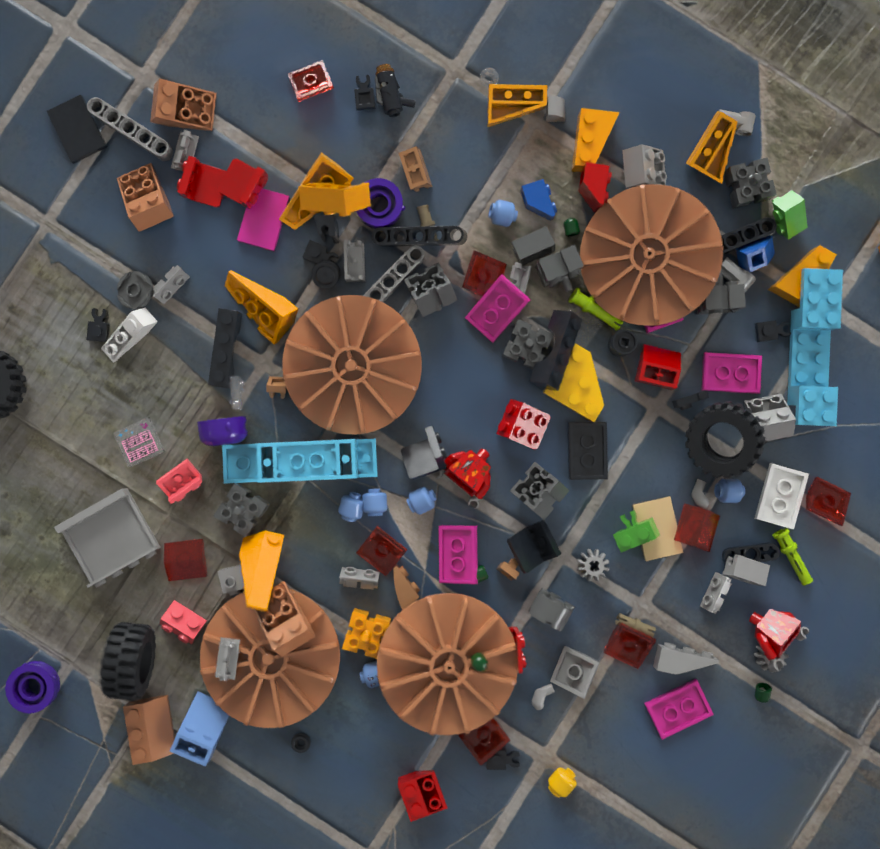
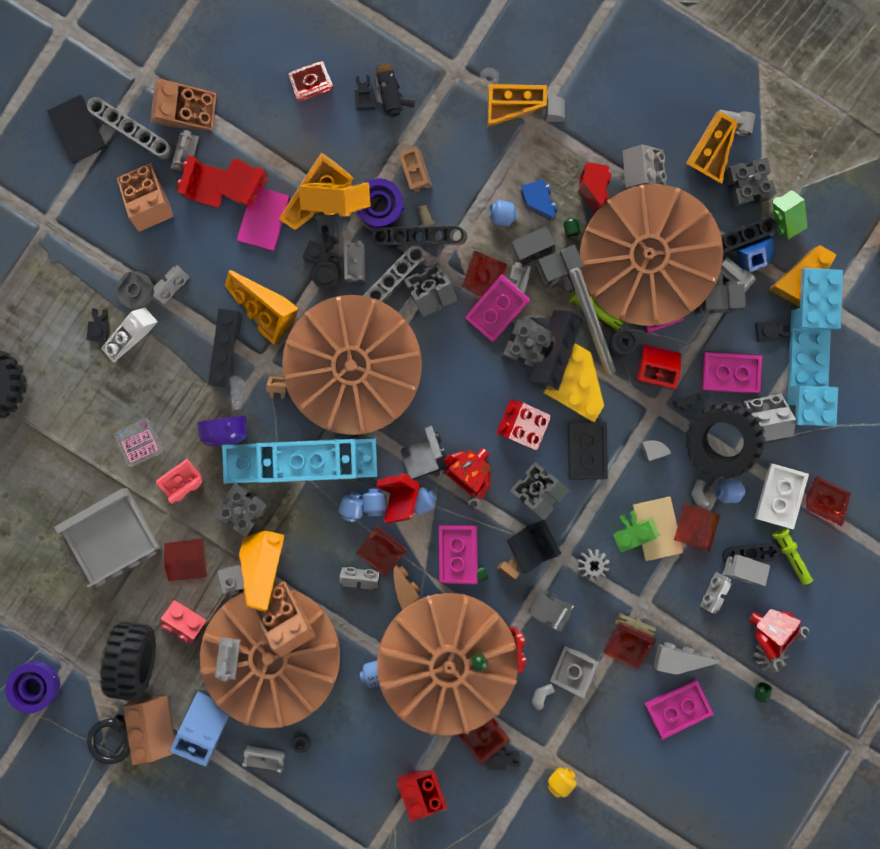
light orange brick [342,608,391,659] -> none
light orange wedge [572,108,620,172] -> none
none -> black piece [87,714,130,765]
none -> light grey hinge [242,745,286,773]
none -> red bracket [376,473,420,524]
none -> light grey axle [569,268,616,375]
none -> light grey brick [639,441,671,461]

